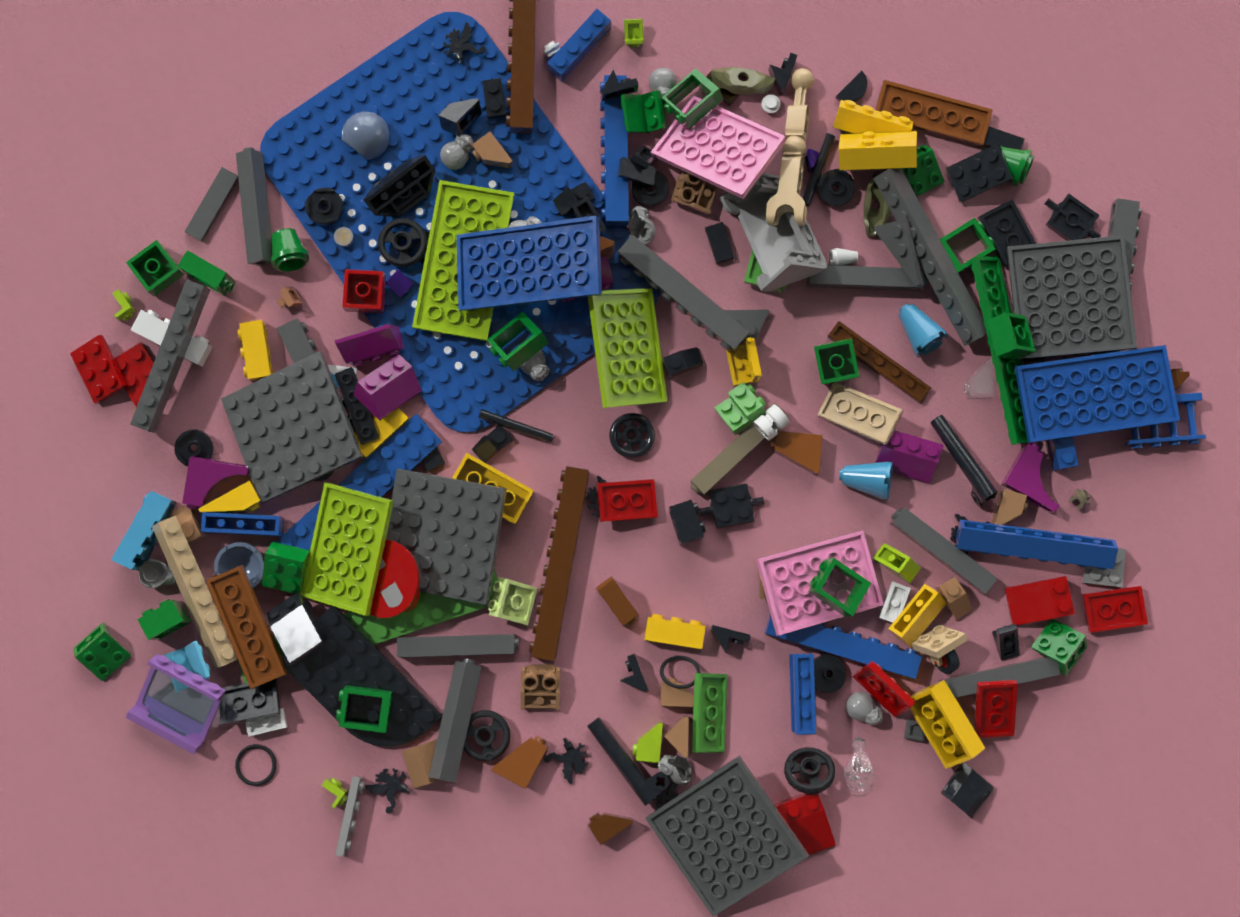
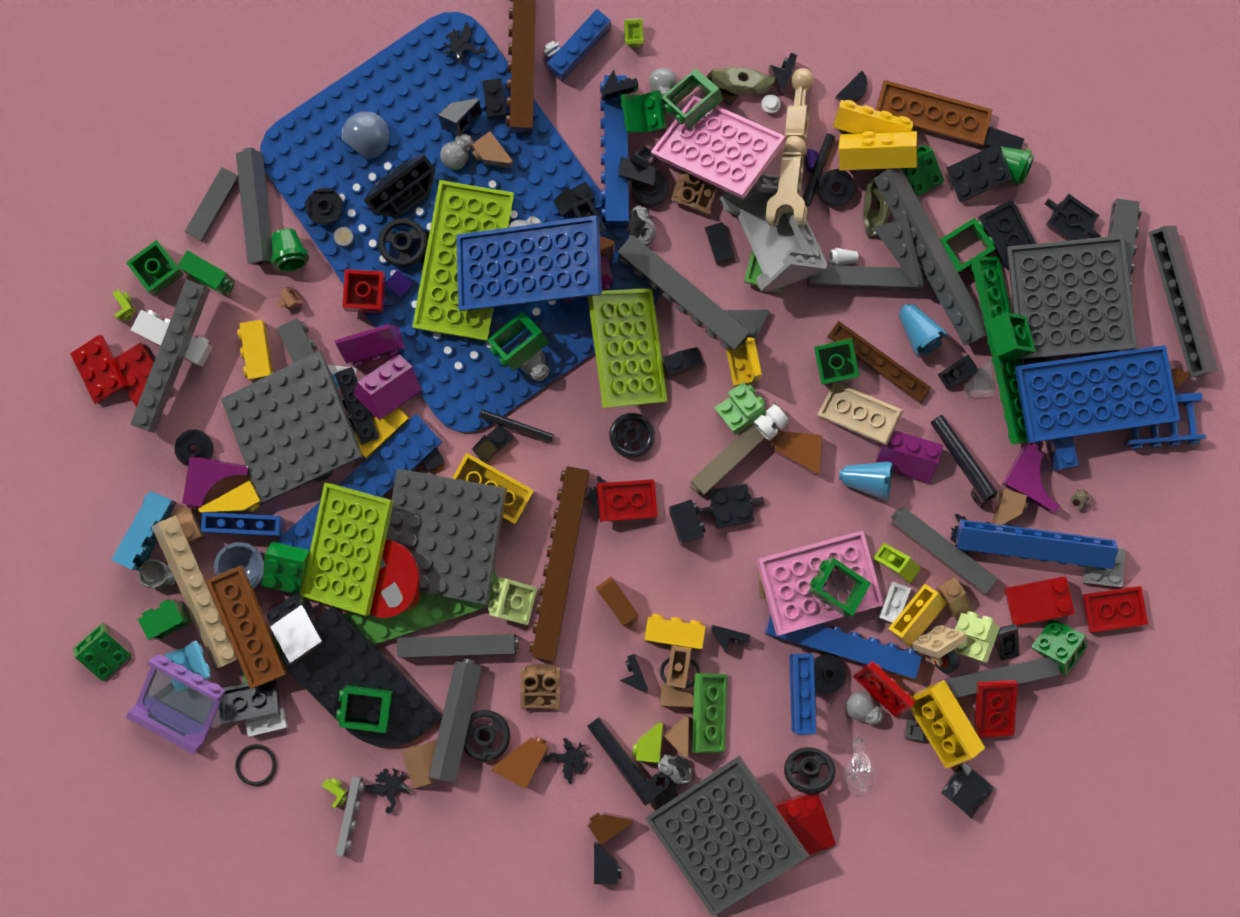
none -> black slope [594,842,622,884]
none -> medium nougat slope [666,645,693,688]
none -> black slope [938,354,979,390]
none -> yellowish green plate [955,611,1000,663]
none -> dark grey brick [1148,226,1218,378]

